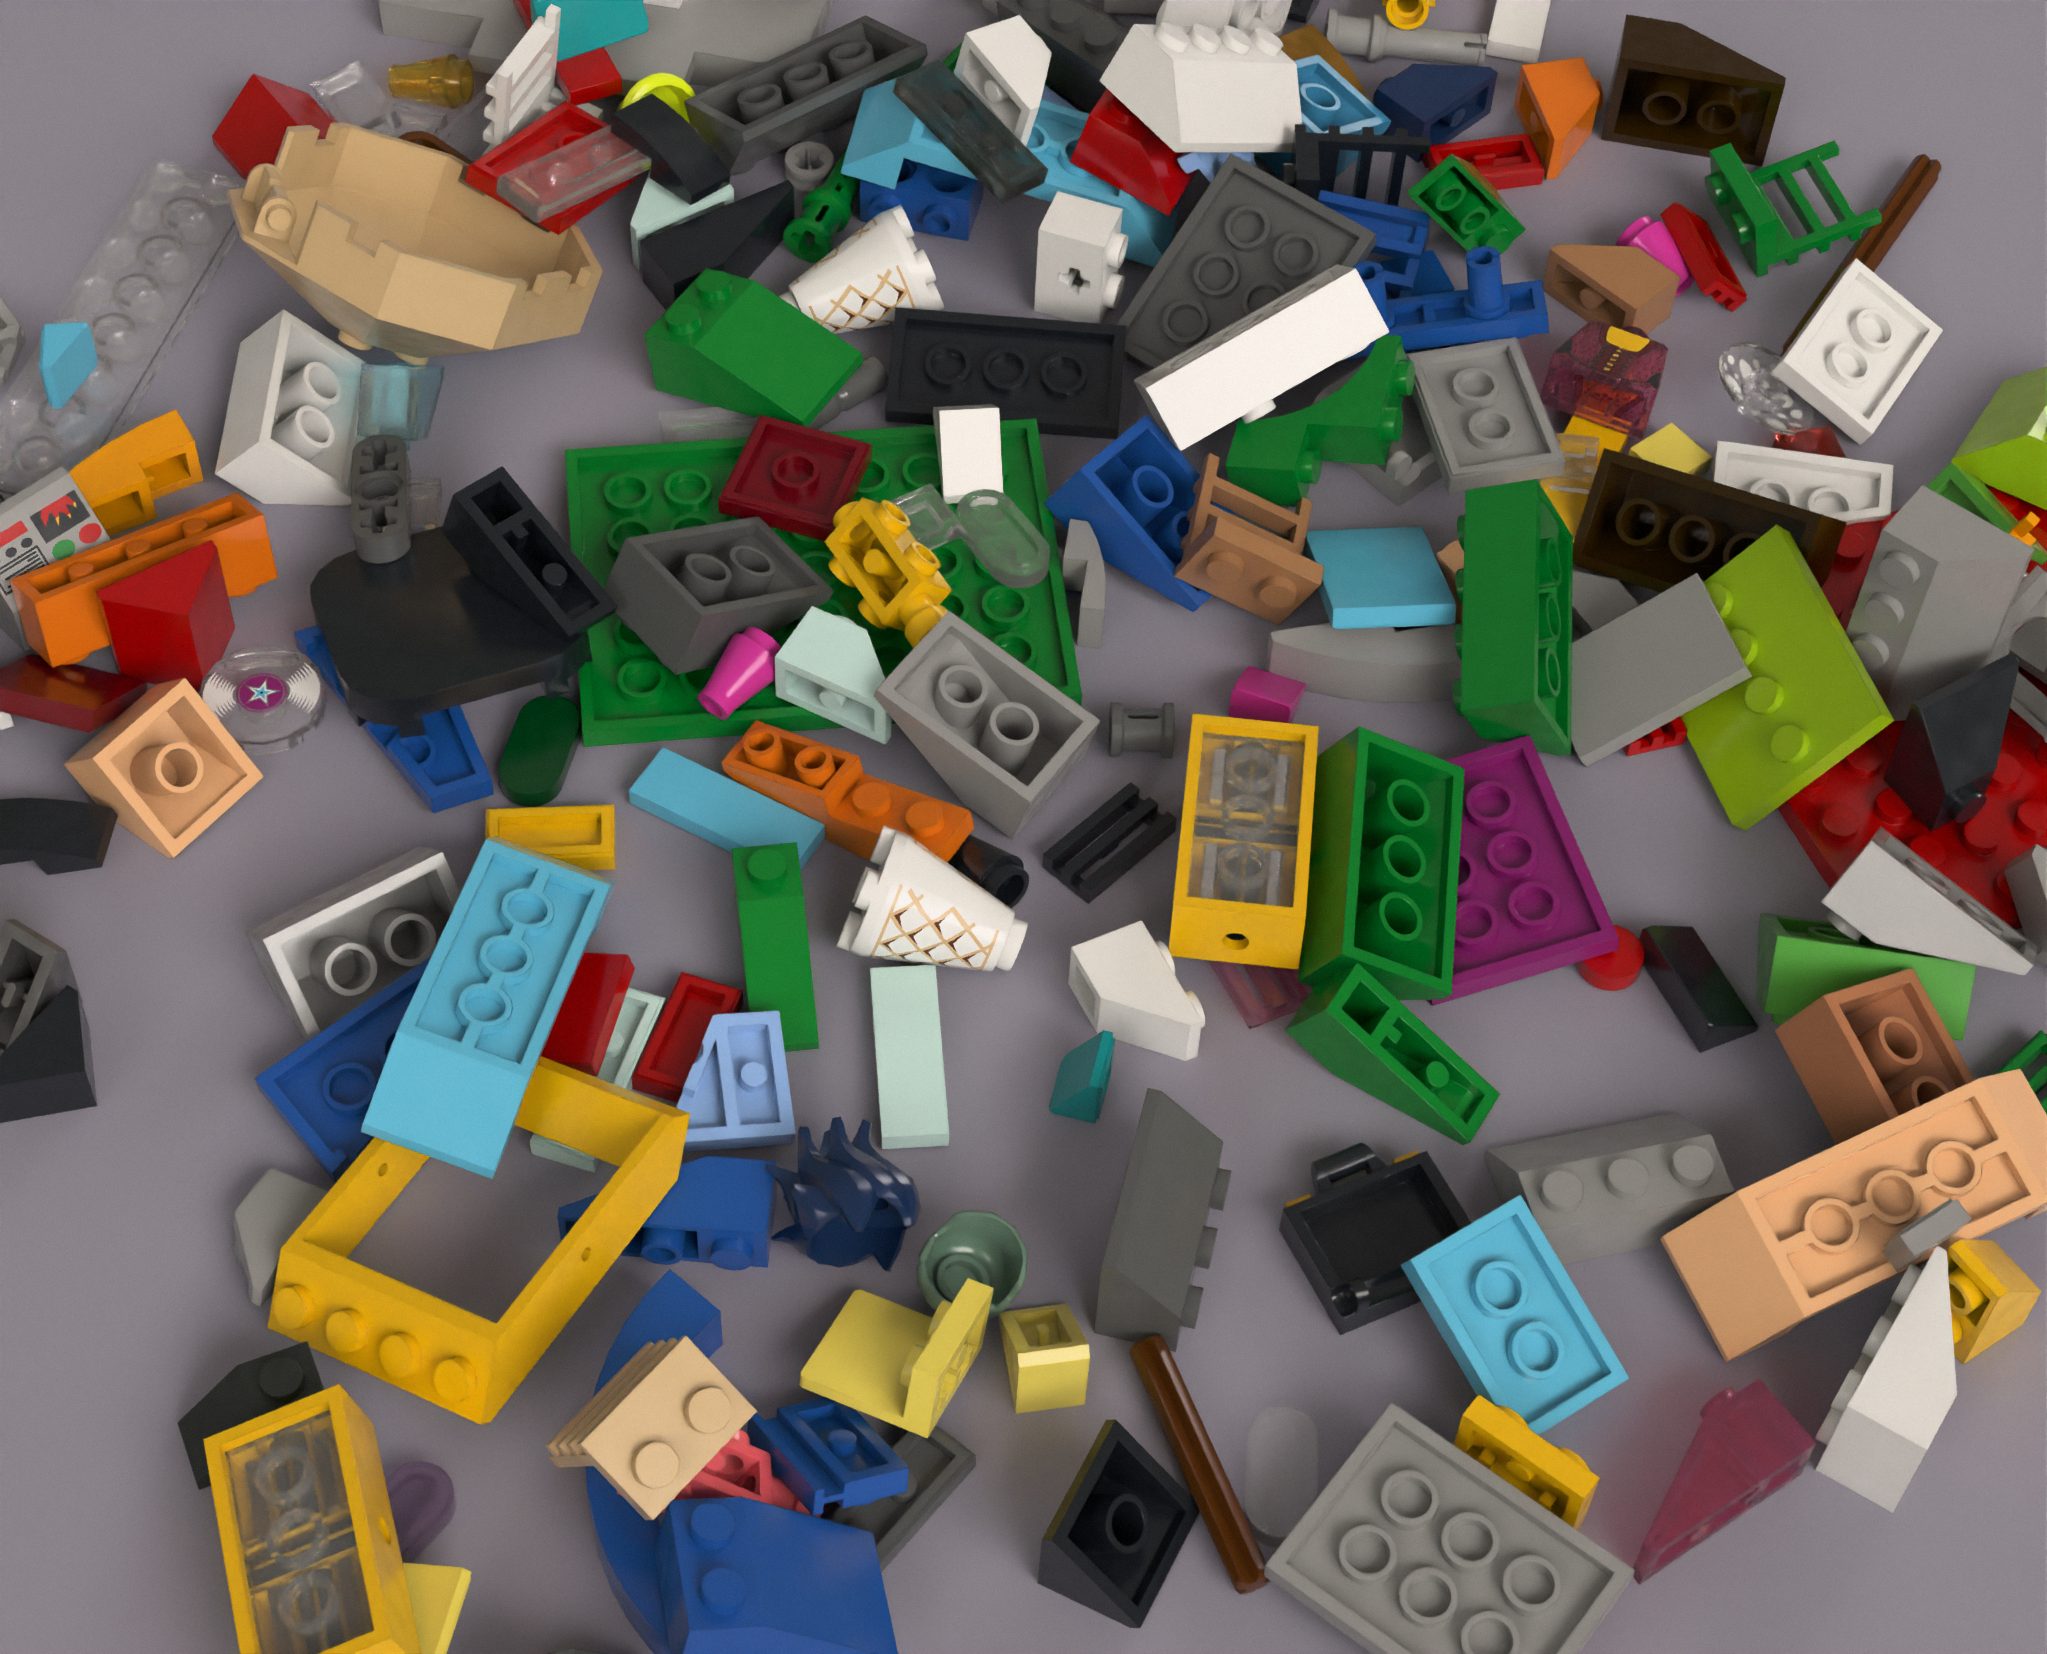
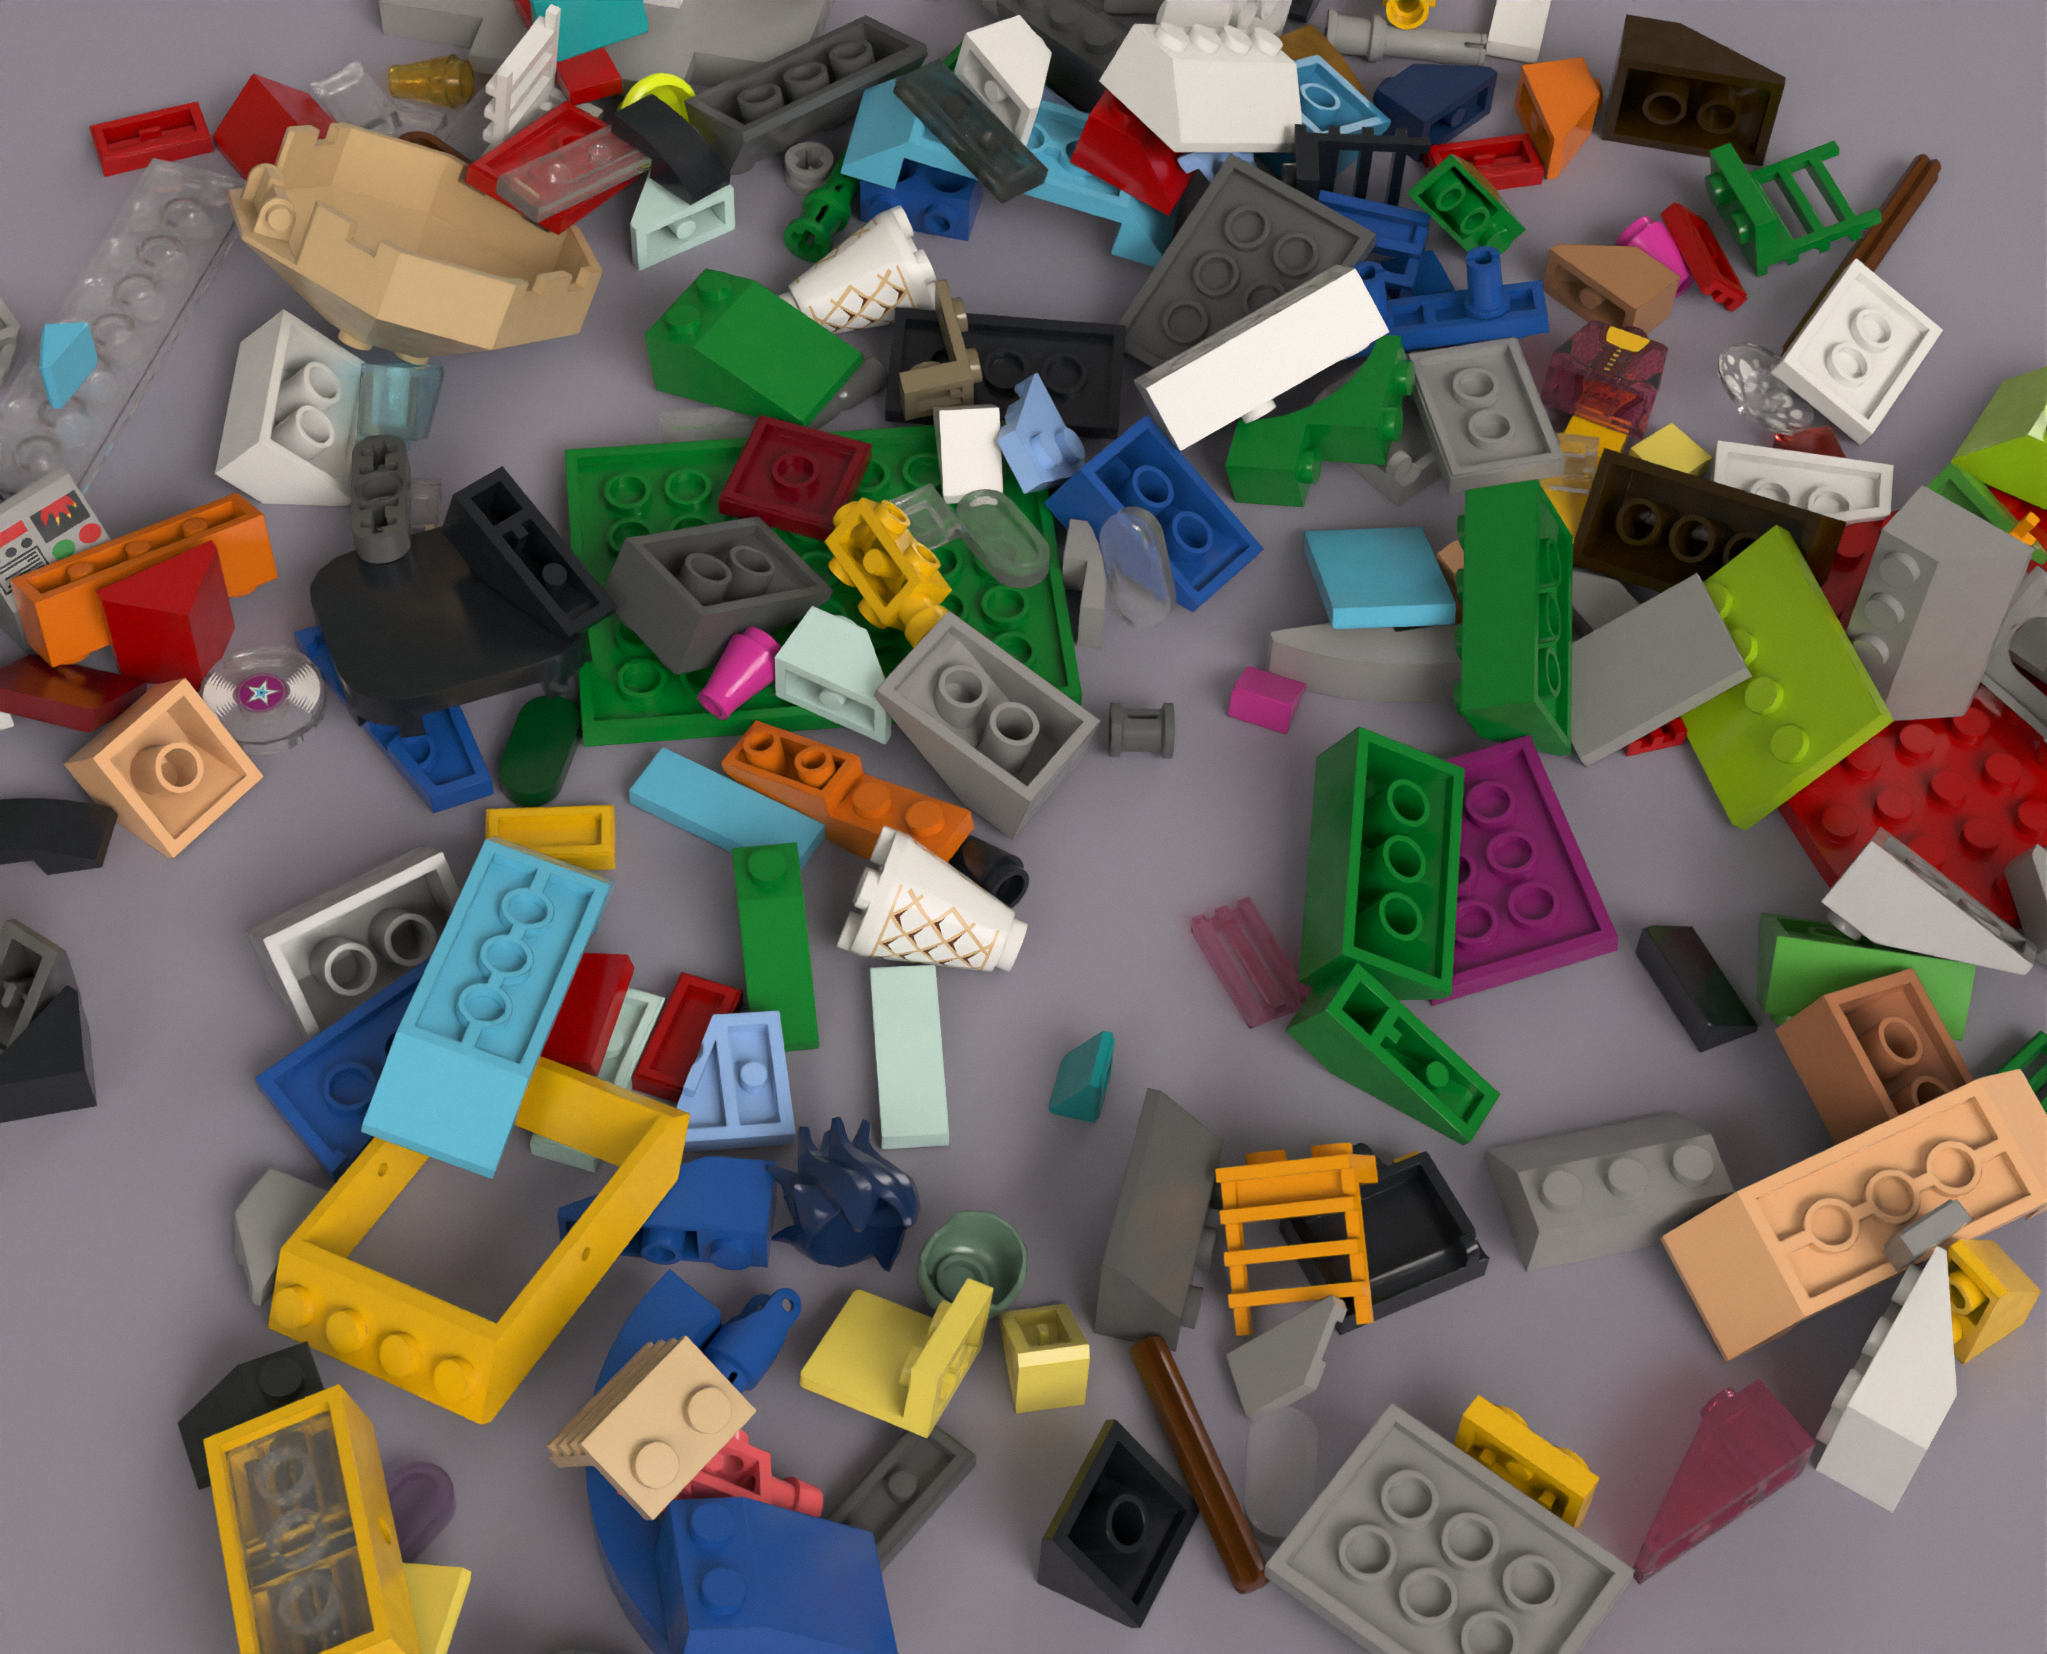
light orange slope [68,409,204,537] -> none
black slope [640,180,795,310] -> none
blue plate [747,1397,909,1516] -> none
white brick [1034,191,1128,324] -> none
black tile [1042,782,1177,904] -> none
white slope [1068,920,1205,1061] -> none
brick [1169,713,1319,969] -> none
medium nougat plate [1174,453,1324,625] -> none
medium azure plate [1400,1195,1629,1435] -> none
red tile [1576,925,1645,991] -> none
black slope [1883,653,2020,832] -> none
none -> red tile [89,101,214,177]
none -> blue piece [703,1288,802,1394]
none -> dark tan bracket [899,279,982,421]
none -> light blue wing [996,373,1085,494]
none -> clear tile [1100,507,1176,629]
none -> light orange plate [1215,1143,1378,1336]
none -> light grey tile [1226,1295,1347,1422]

